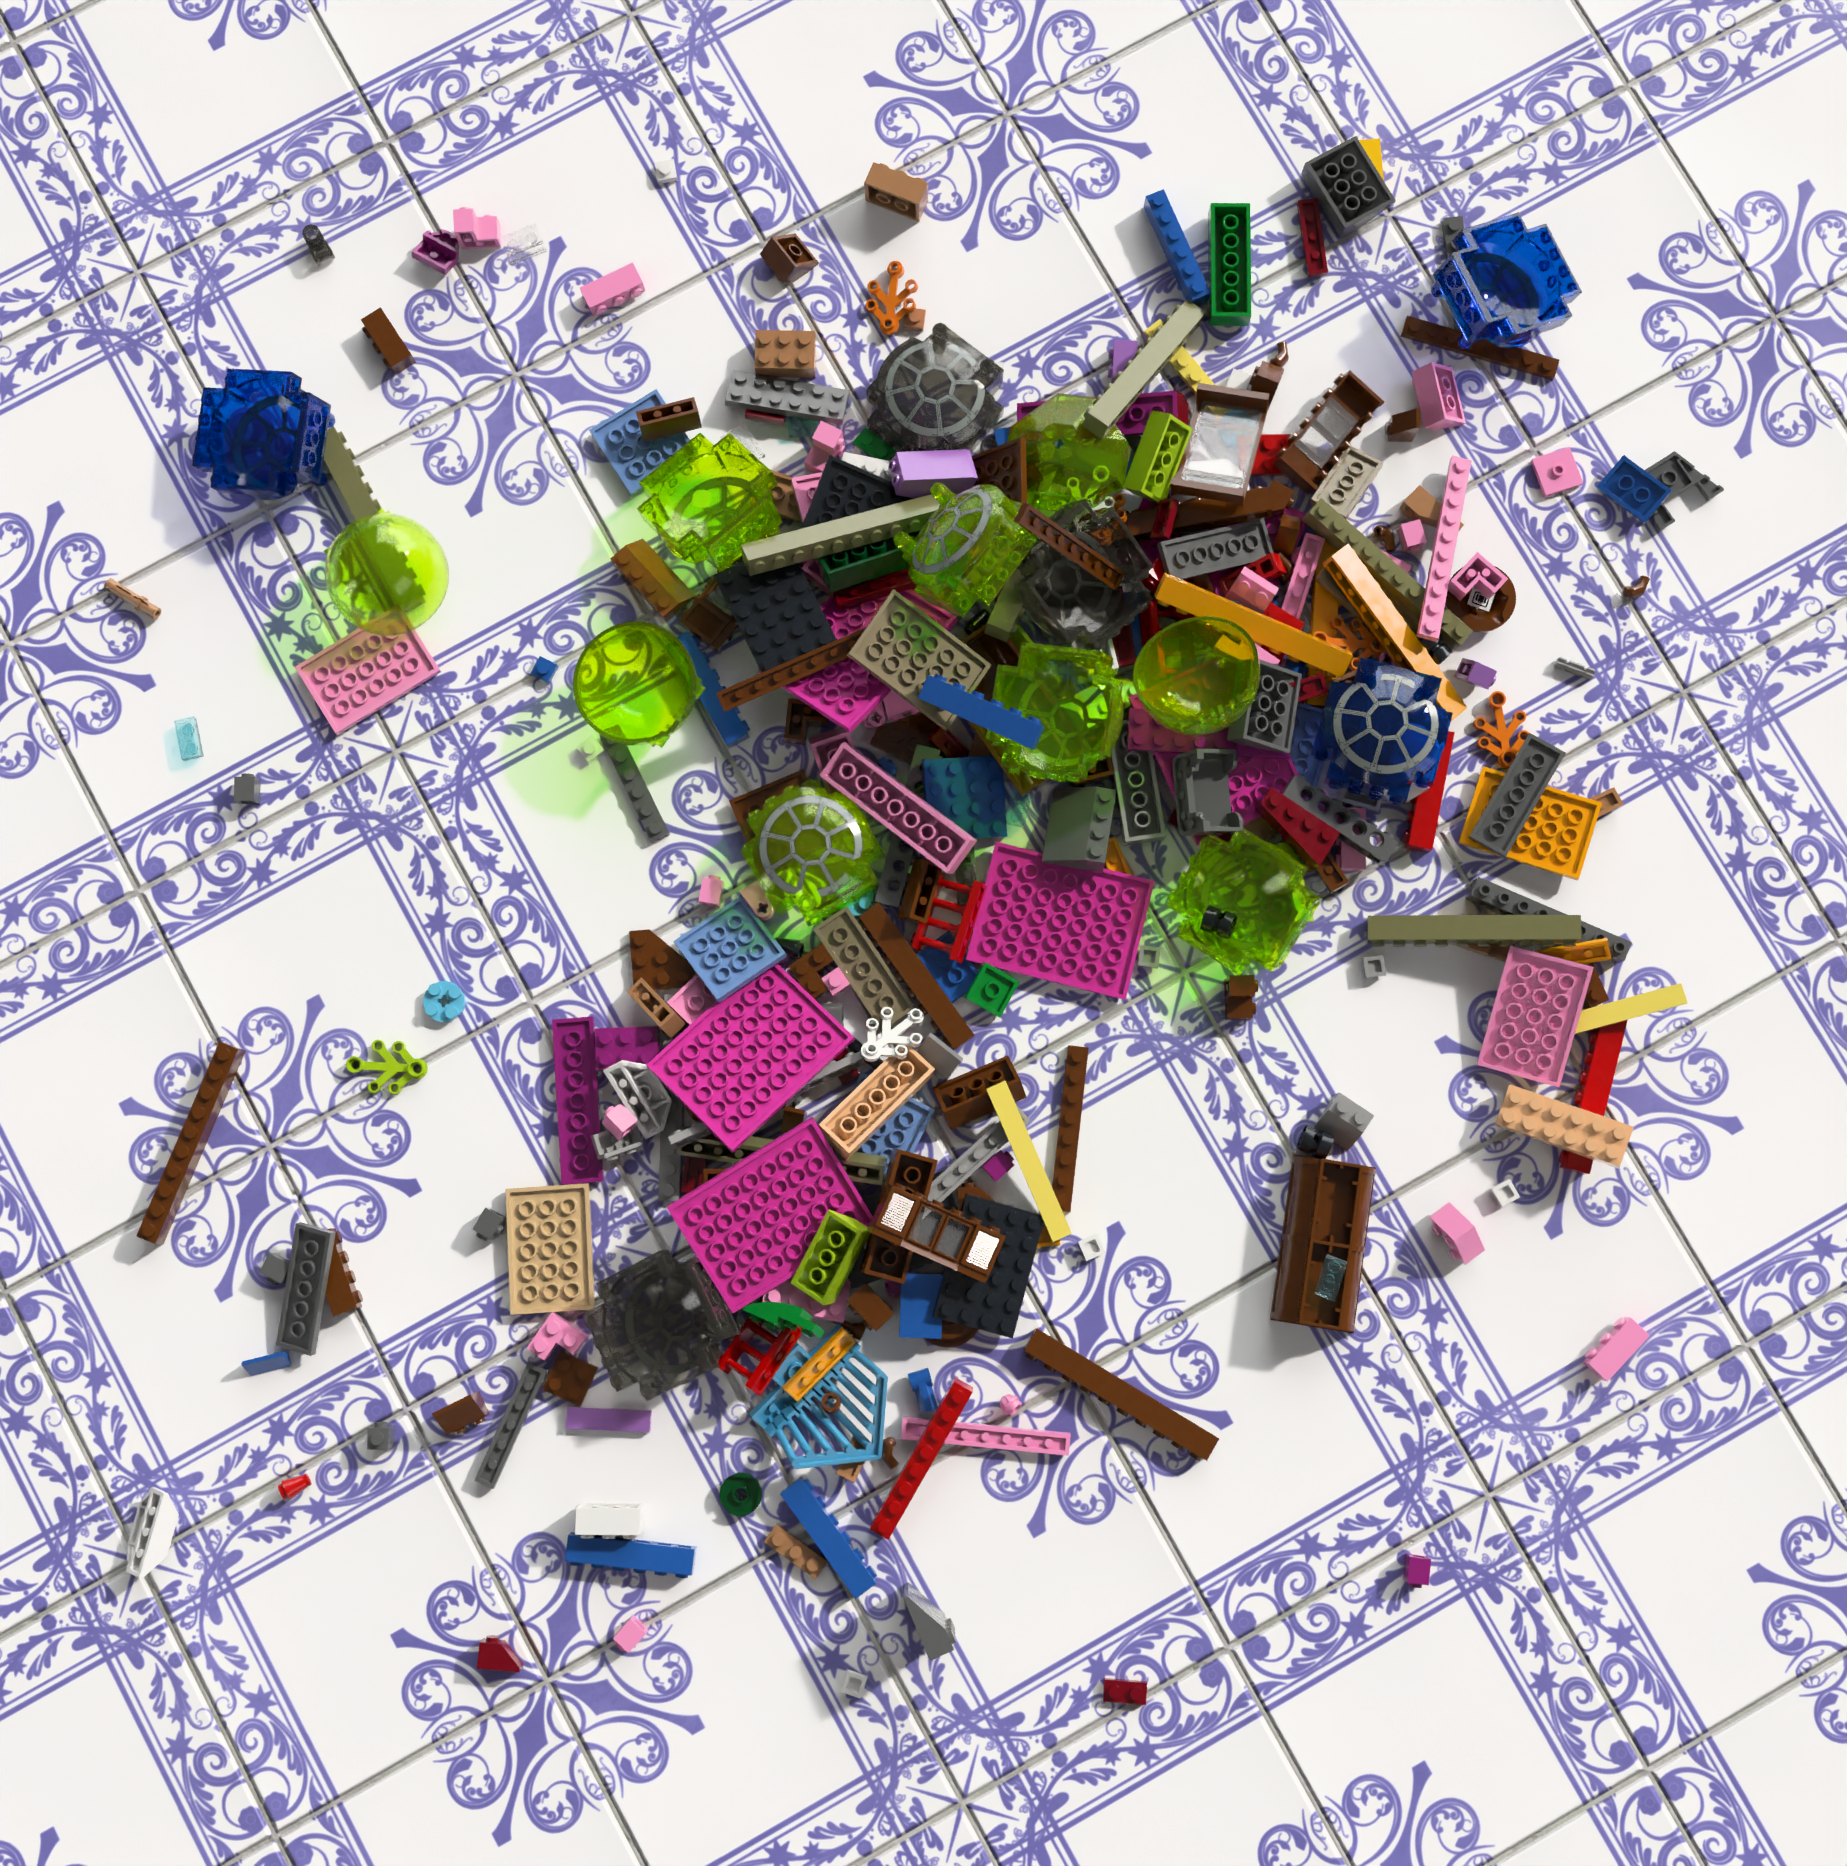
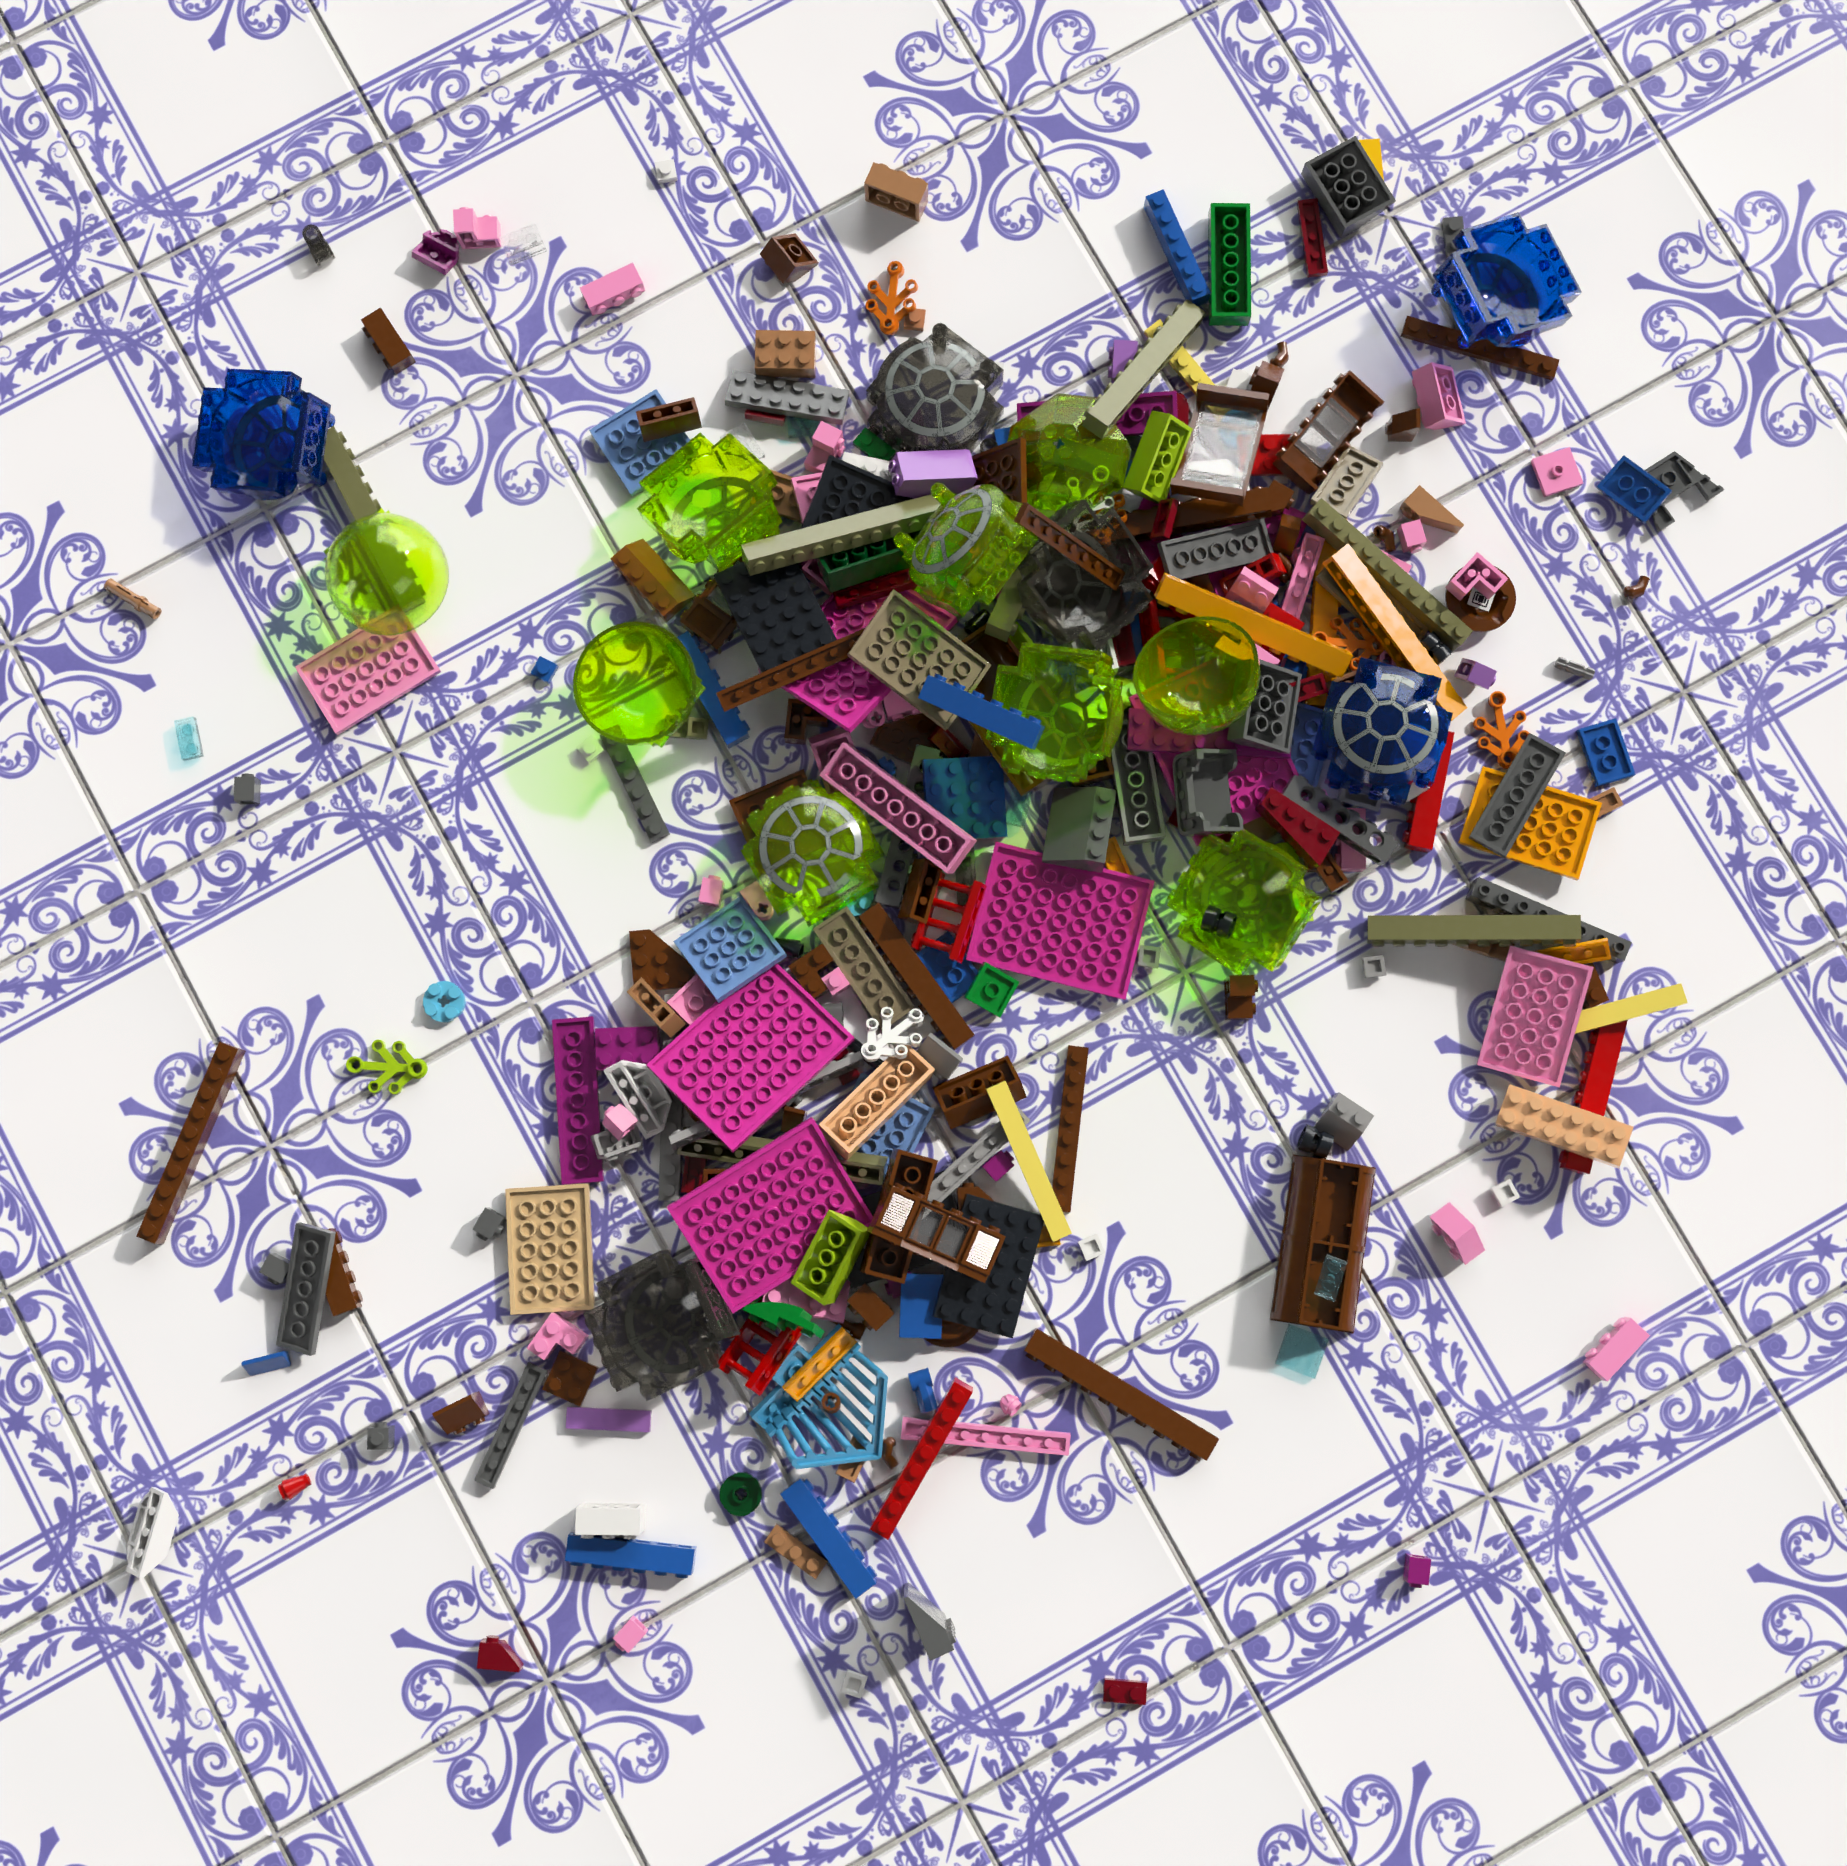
bright pink plate [1417,455,1471,642] -> none
none -> olive slope [665,716,709,740]
none -> clear light blue tile [1275,1324,1329,1379]
none -> blue tile [1576,718,1636,788]

